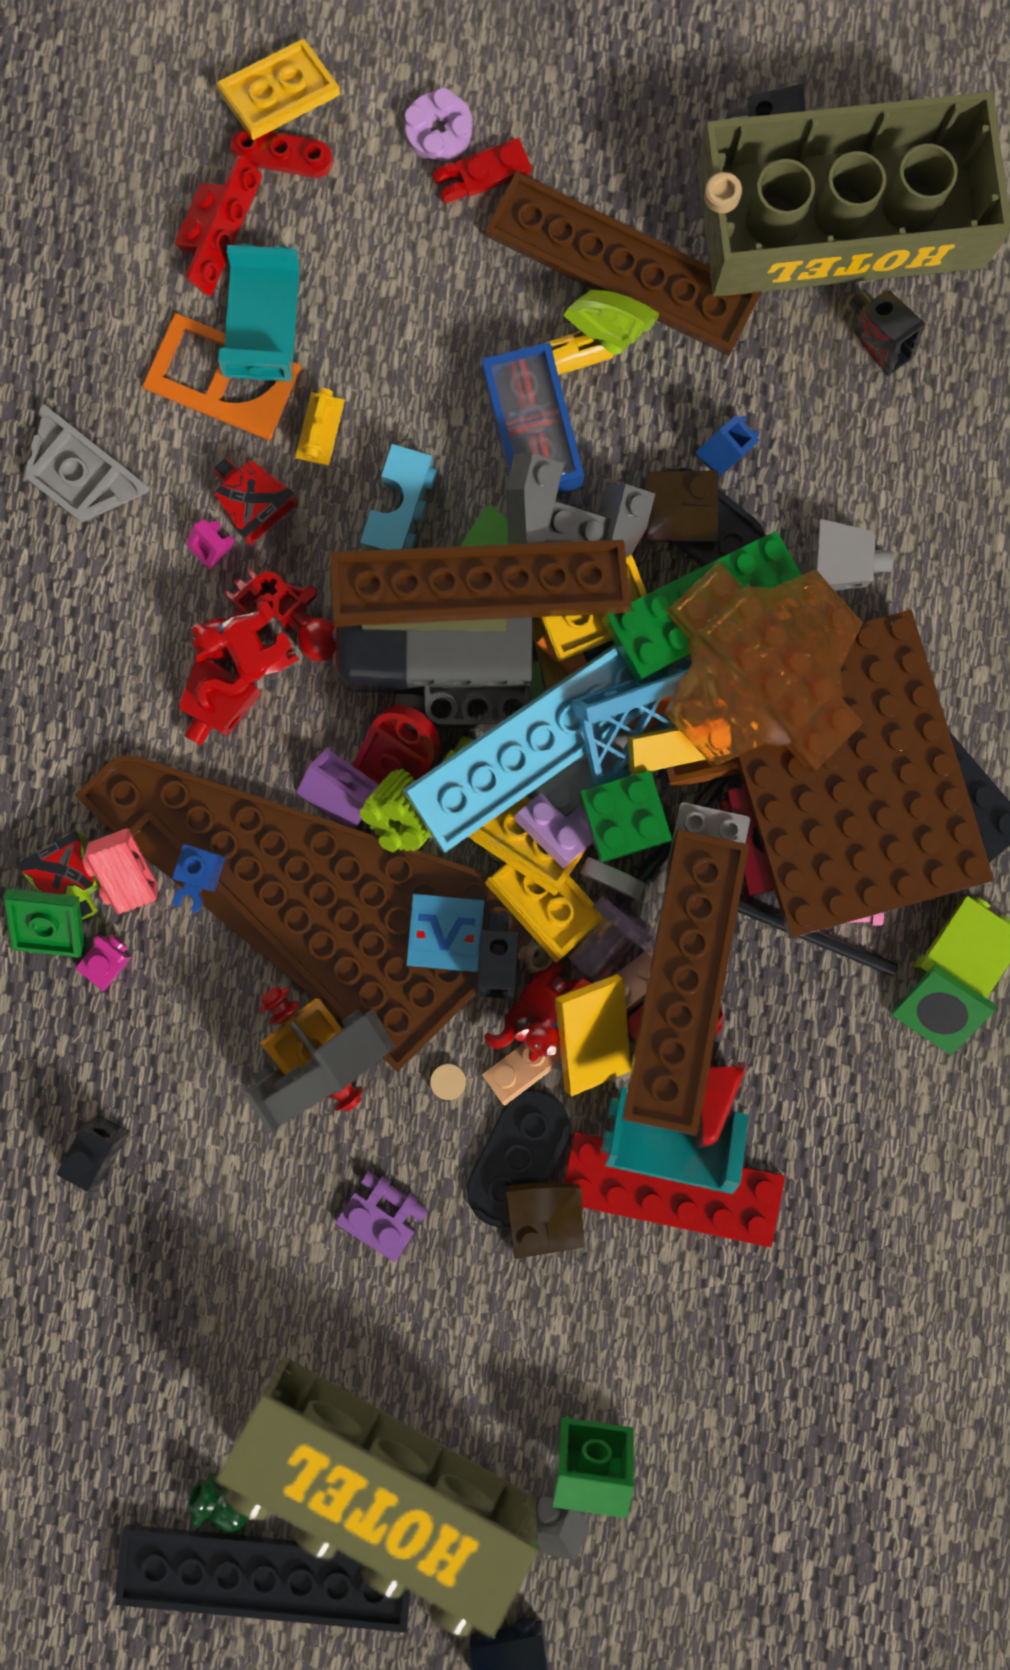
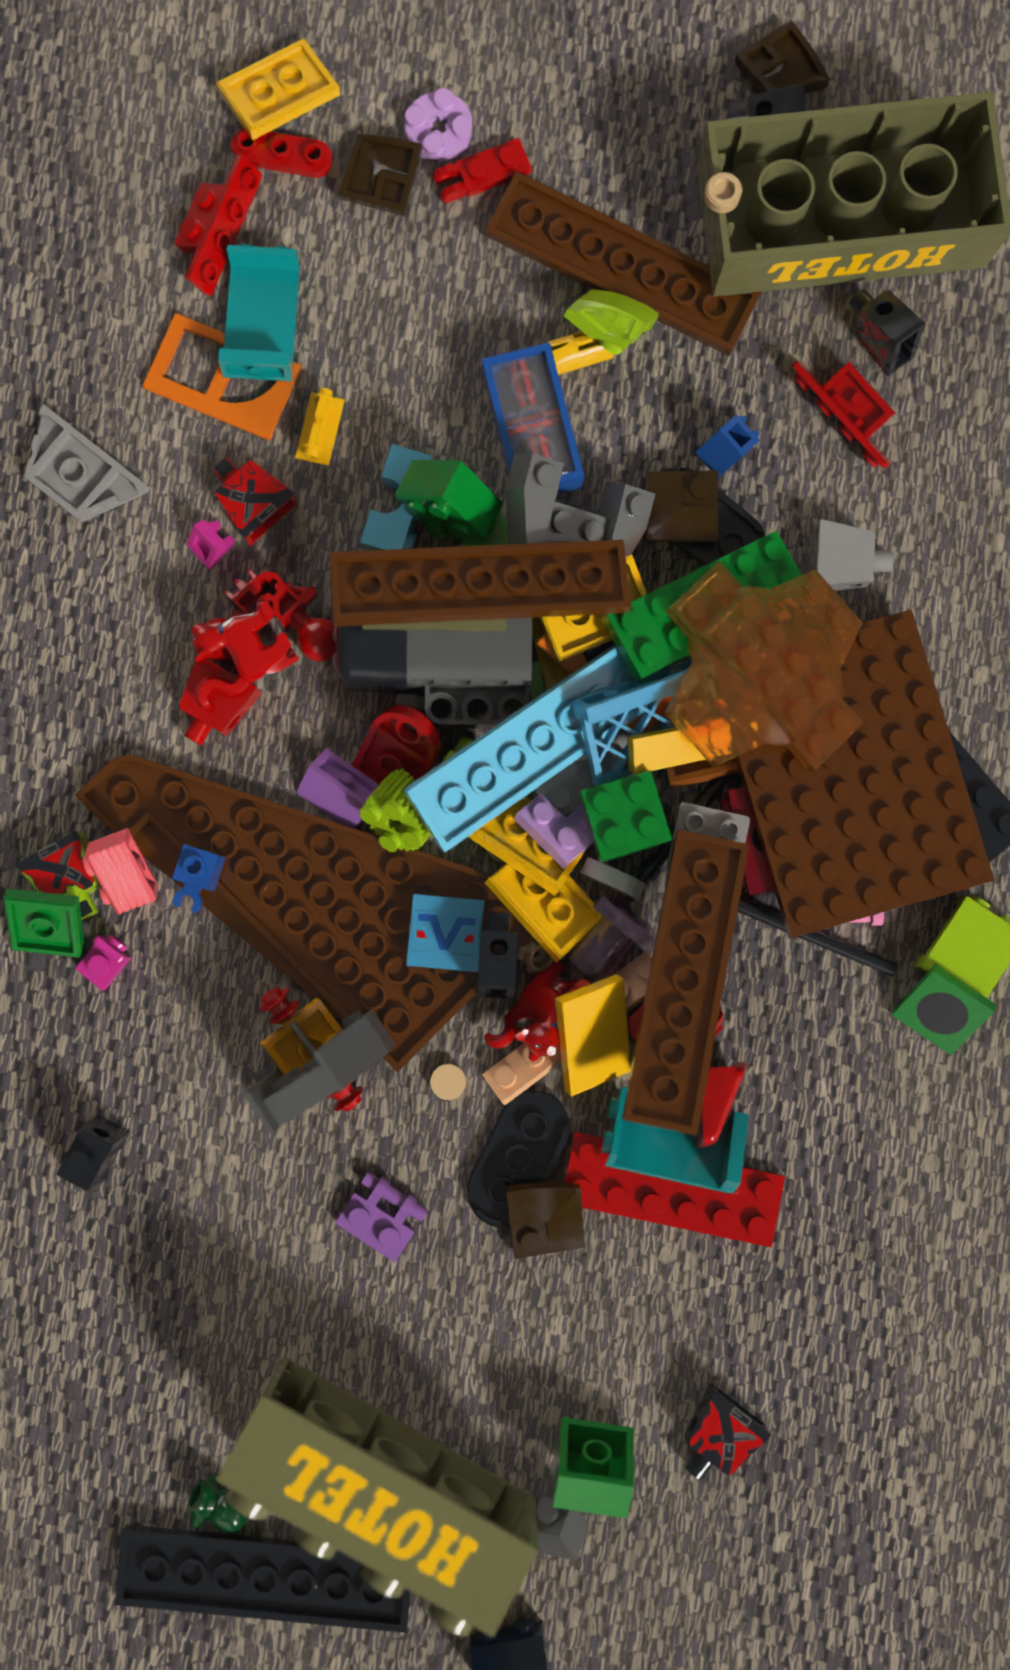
none -> dark brown plate [339,134,423,217]
none -> green brick [394,460,503,540]
none -> torso [684,1383,771,1481]
none -> dark brown plate [735,20,830,94]
none -> red bracket [791,360,896,468]

